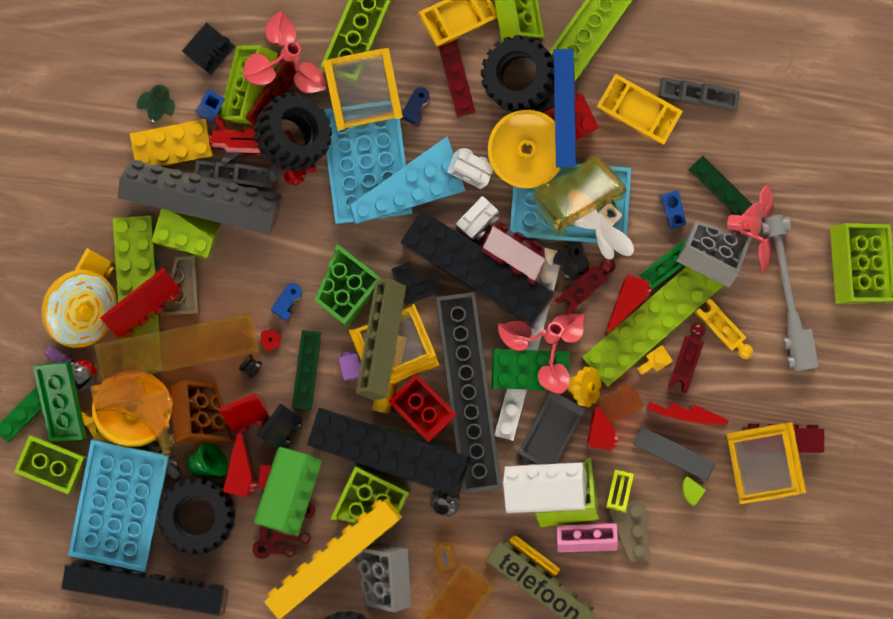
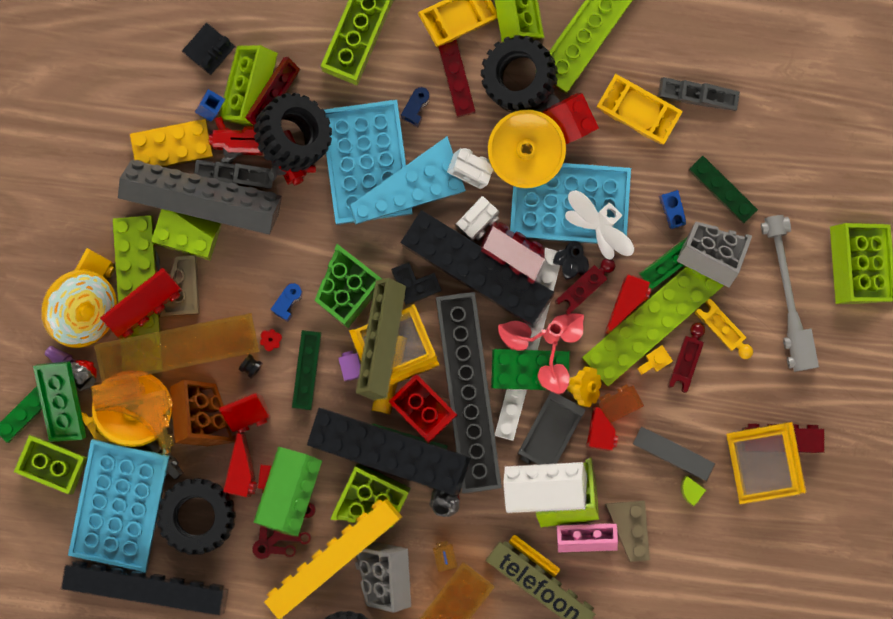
clear green plate [136,85,175,123] -> none
green piece [187,442,229,477] -> none
coral plant [243,11,327,94] -> none
black slope [257,403,303,449] -> none
clear piece [323,48,403,131] -> none
clear yellow windscreen [533,155,627,236] -> none
blue tile [554,49,577,168] -> none
neon yellow tile [606,470,634,513] -> none
red slope [646,401,729,425] -> none
coral plant [727,184,773,273] -> none

